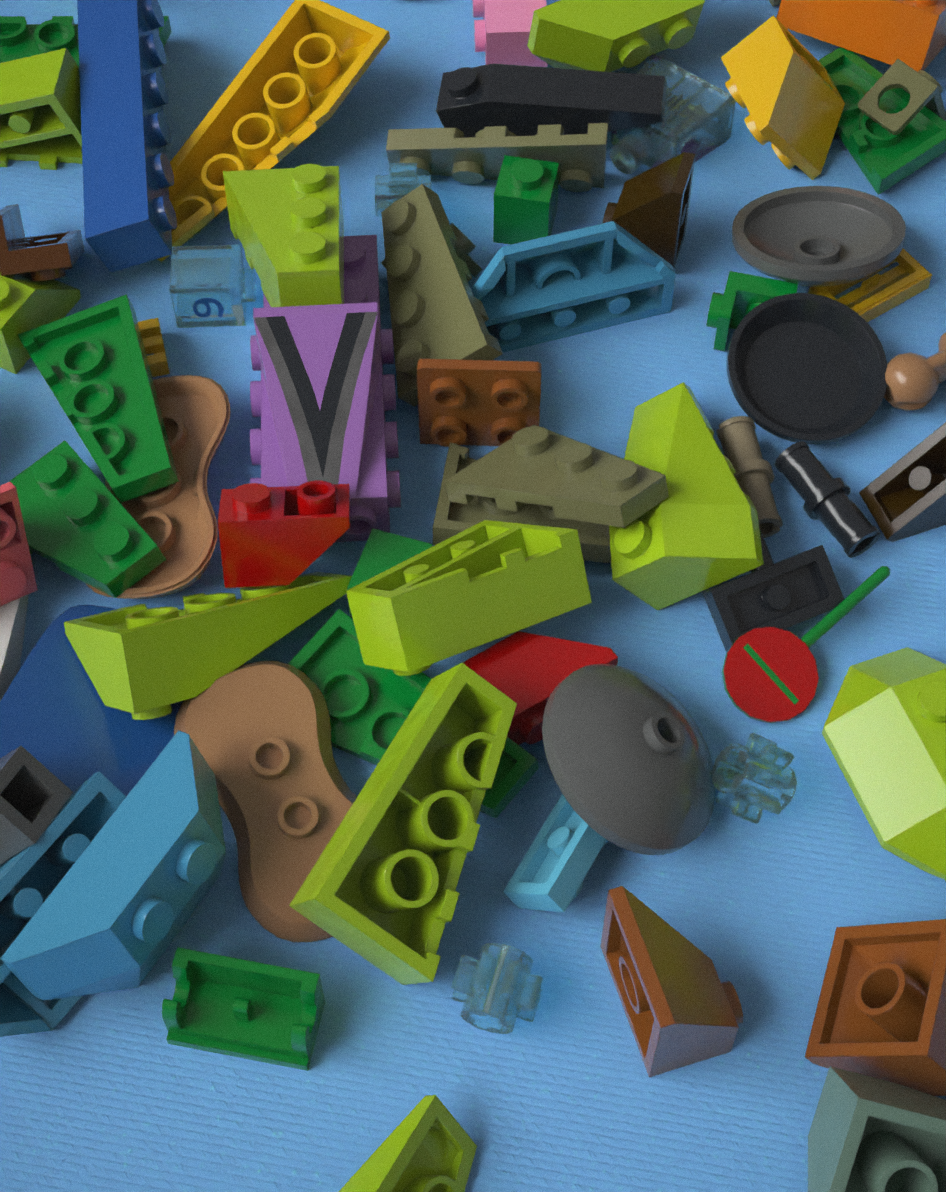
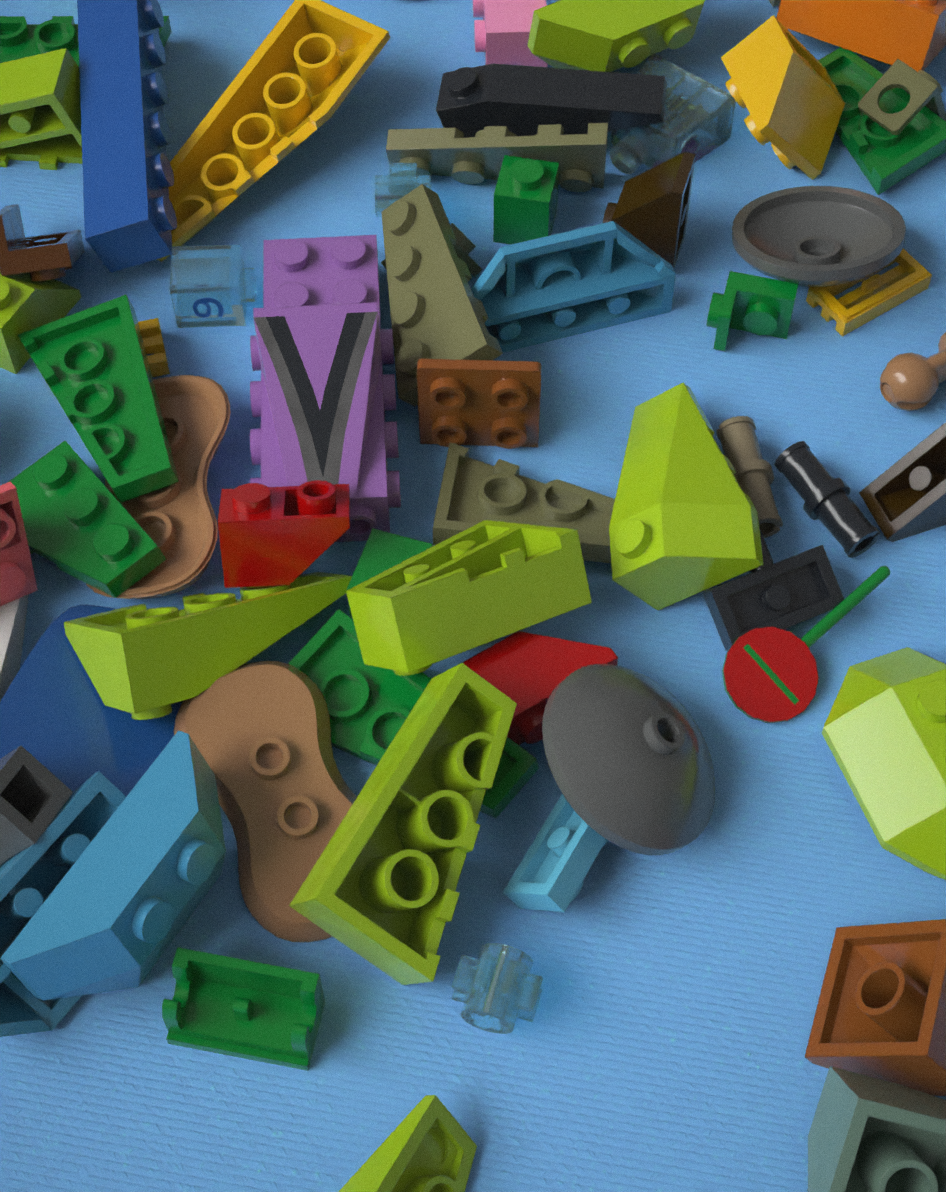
lime wedge [223,164,344,307] -> none
olive wing [444,424,669,528] -> none
slope [600,886,743,1077] -> none
clear light blue gear [712,733,797,824] -> none
black piece [726,293,887,444] -> none

